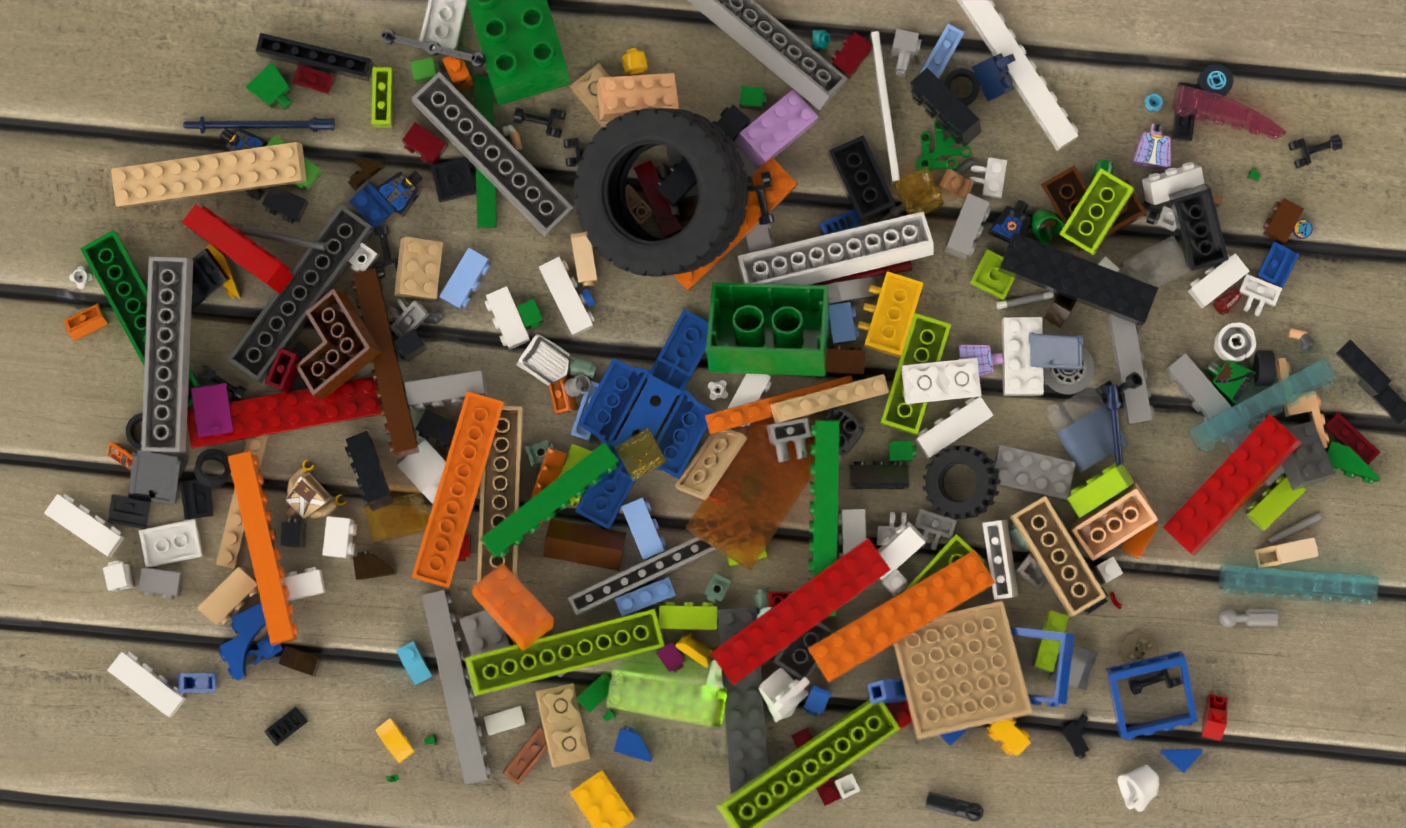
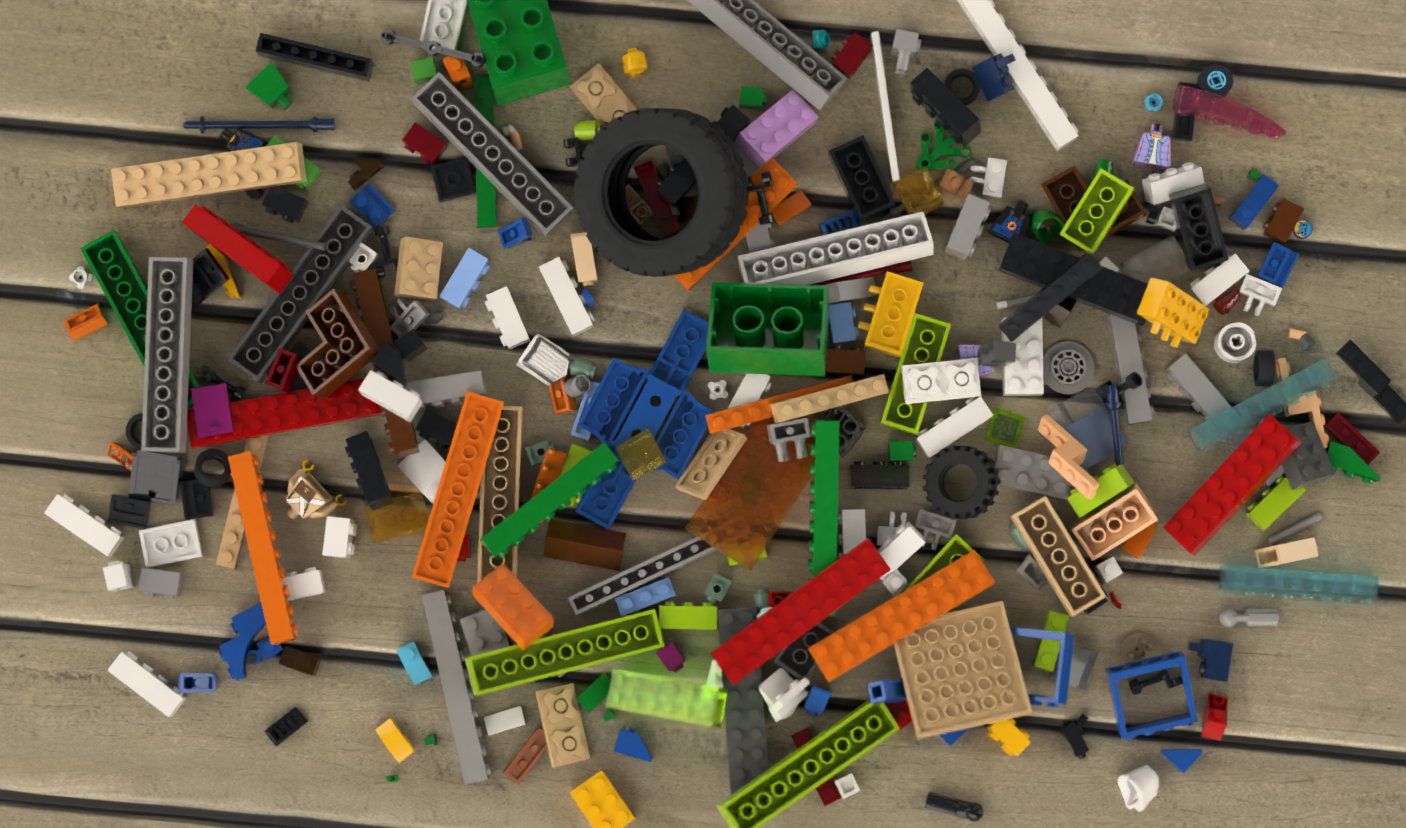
tan slope [197,567,258,626] -> none
black brick [280,518,306,547] -> none
dark red plate [292,65,335,95] -> none
dark brown slope [353,551,396,580] -> none
lime brick [371,67,394,128] -> none
torso [376,170,423,218] -> none
black bar [513,108,566,138] -> none
green brick [516,299,544,330] -> none
light nougat brick [596,73,679,121] -> none
light blue brick [621,498,667,560] -> none
yellow slope [675,632,715,668] -> none
light blue plate [920,24,964,79] -> none
lime plate [969,249,1015,301] -> none
white brick [983,520,1019,600] -> none
sand blue door [1029,332,1083,370] -> none
torso [1206,360,1256,405] -> none
black bar [1288,134,1342,169] -> none
none -> white brick [358,370,422,422]
none -> black slope [371,343,407,388]
none -> blue slope [498,217,532,249]
none -> lime brick [574,120,603,140]
none -> orange slope [770,190,812,226]
none -> dark grey brick [977,340,1016,368]
none -> piece [985,408,1025,448]
none -> black brick [999,251,1102,342]
none -> light nougat bracket [1038,414,1099,500]
none -> yellow piece [1137,278,1209,348]
none -> dark blue hinge [1188,639,1233,682]
none -> blue slope [1229,175,1279,231]

